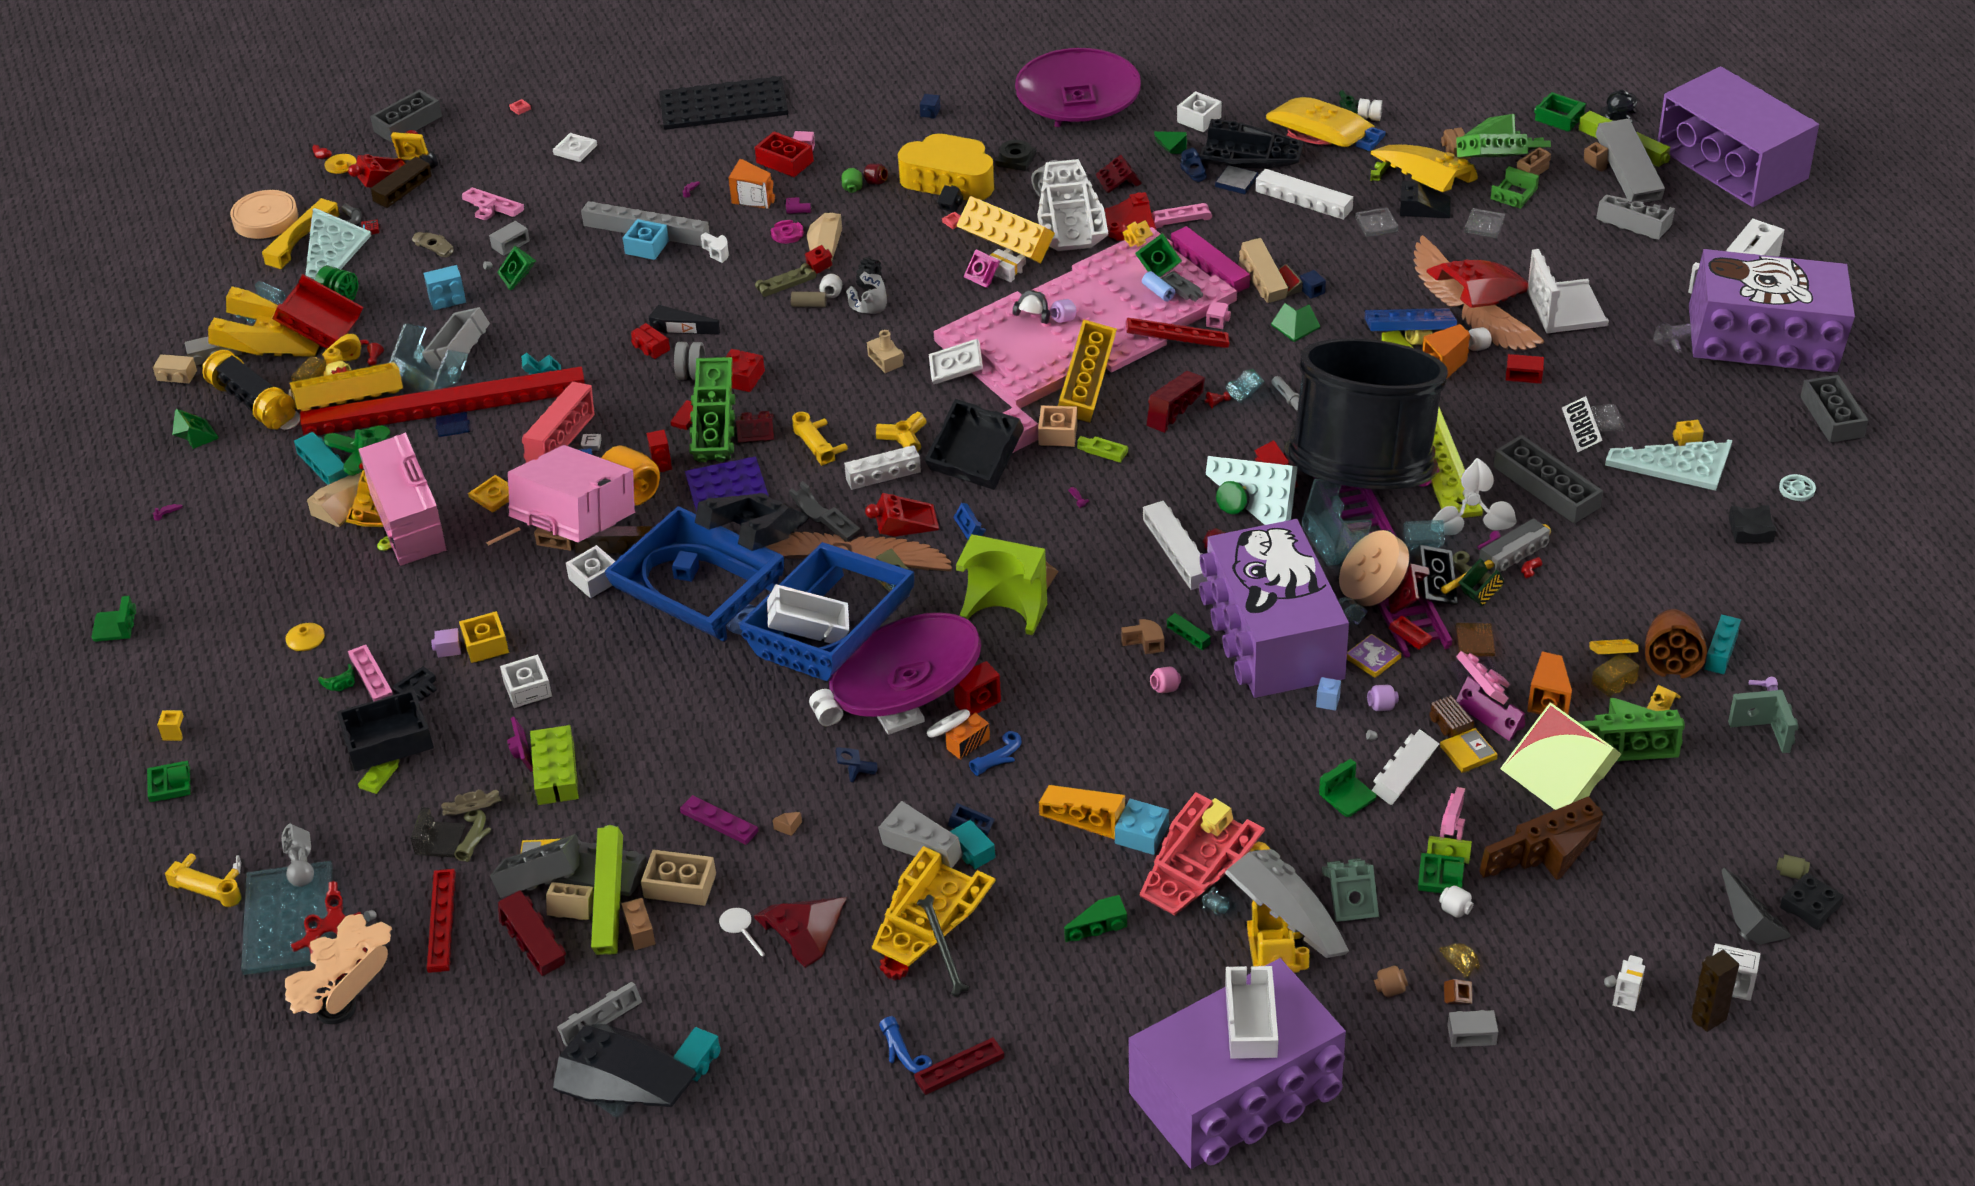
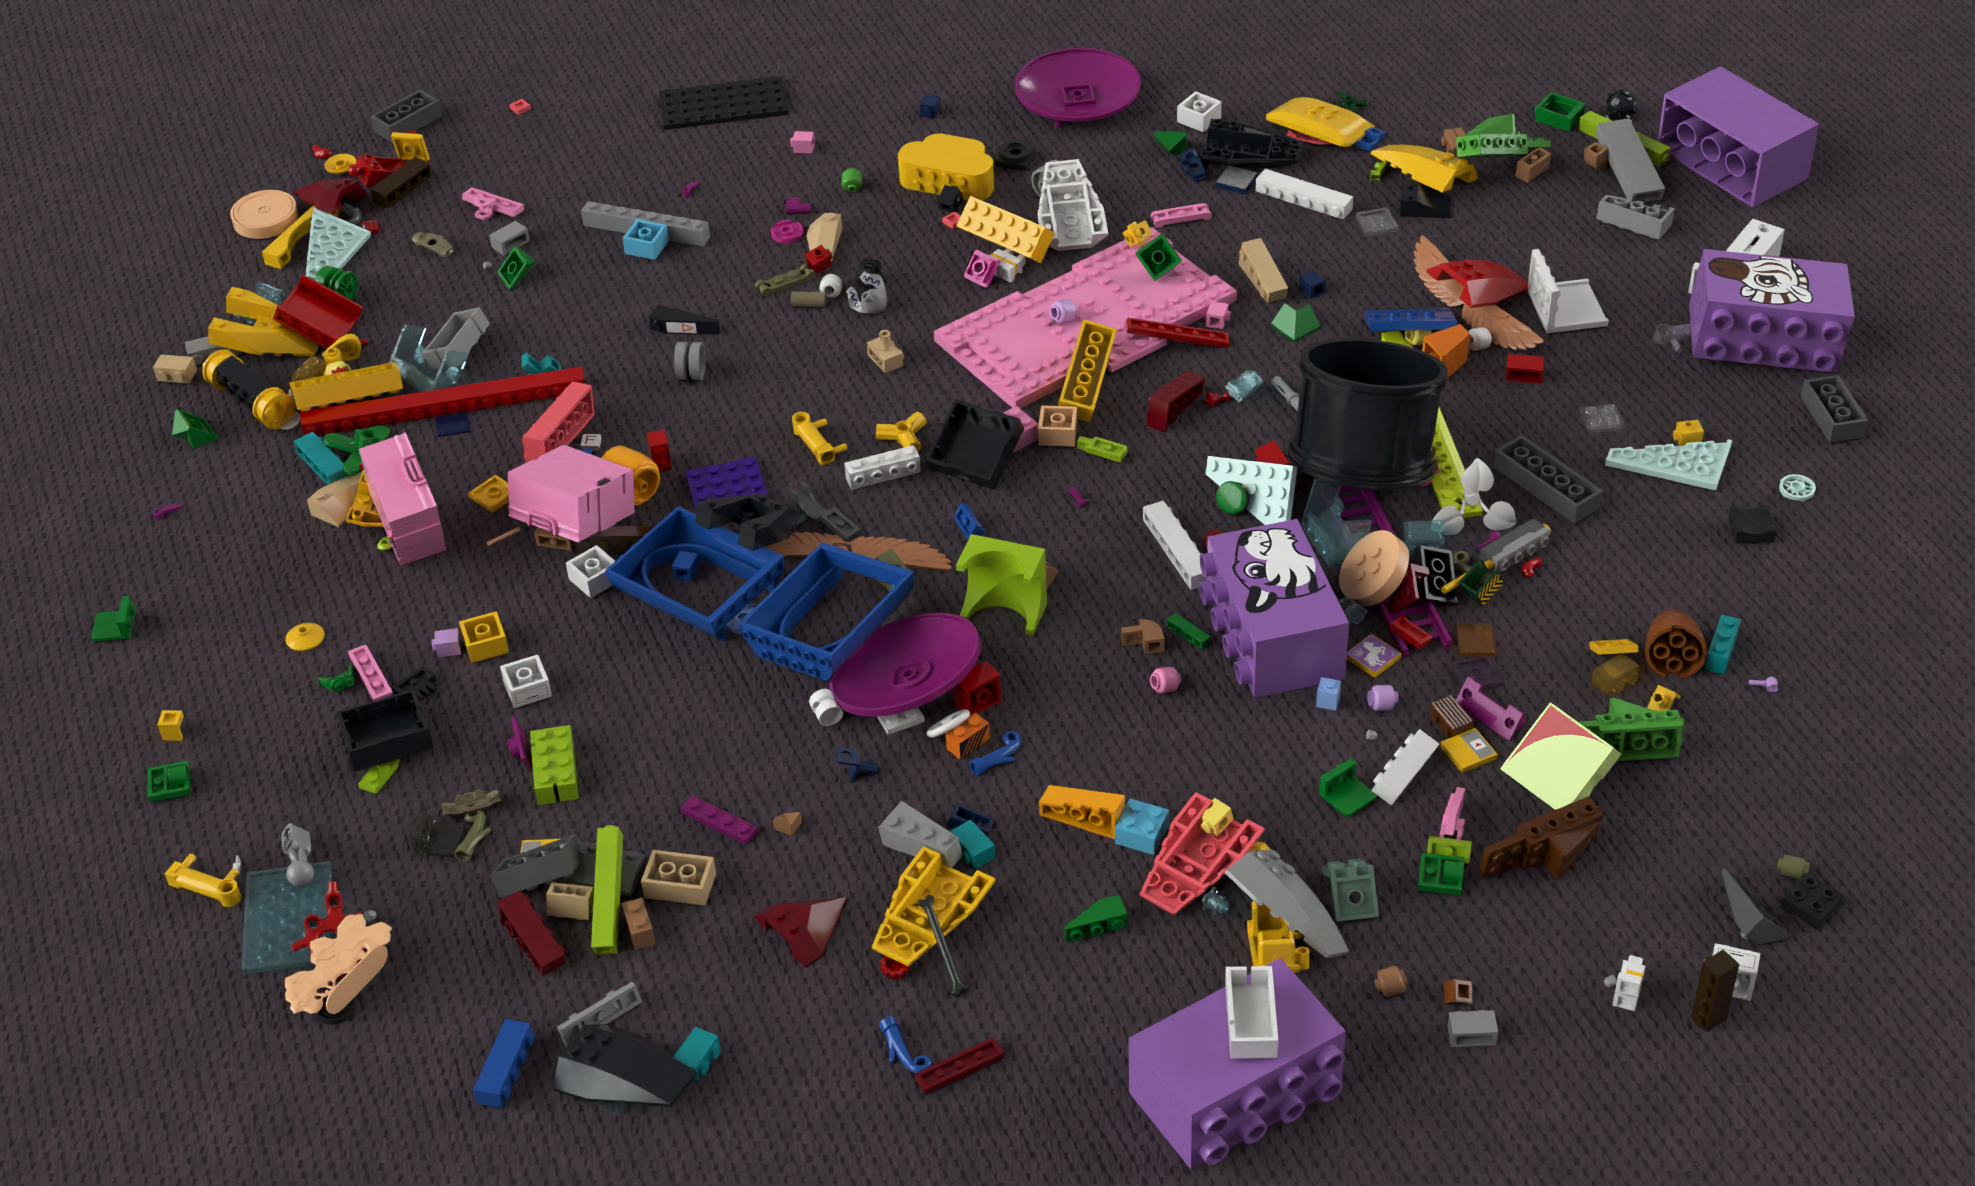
red piece [367,343,384,366] -> none
black wheel [420,151,438,167] -> none
medium azure brick [424,265,466,311] -> none
red tile [427,869,456,973] -> none
white plate [553,133,597,162] -> none
red brick [631,323,670,359] -> none
red tile [670,400,693,430] -> none
bright green wedge [689,357,735,462] -> none
white brick [701,232,729,263] -> none
white piece [719,908,765,957] -> none
red brick [726,349,765,392] -> none
orange slope [728,159,775,209] -> none
dark red bracket [736,411,774,442] -> none
red brick [755,132,814,177] -> none
white piece [767,584,849,644] -> none
dark red head [863,163,888,184] -> none
red slope [865,493,939,537] -> none
white tile [929,339,983,384] -> none
cap [1012,290,1050,324] -> none
dark red bracket [1096,155,1142,193] -> none
red slope [1104,192,1156,241] -> none
light blue piece [1142,271,1175,302] -> none
dark grey hinge [1161,271,1203,301] -> none
dark pink brick [1171,226,1250,293] -> none
red slope [1278,264,1302,296] -> none
white wheel [1358,98,1382,121] -> none
white head [1439,886,1473,918] -> none
clear yellow hat [1439,943,1480,978] -> none
bright pink plate [1456,651,1510,705] -> none
clear plate [1464,208,1505,238] -> none
bright green panel [1491,166,1539,209] -> none
orange slope [1527,651,1572,715] -> none
sticker [1562,396,1602,452] -> none
sand green bracket [1728,690,1798,753] -> none
none -> dark red wedge [293,178,367,213]
none -> blue brick [473,1019,535,1108]

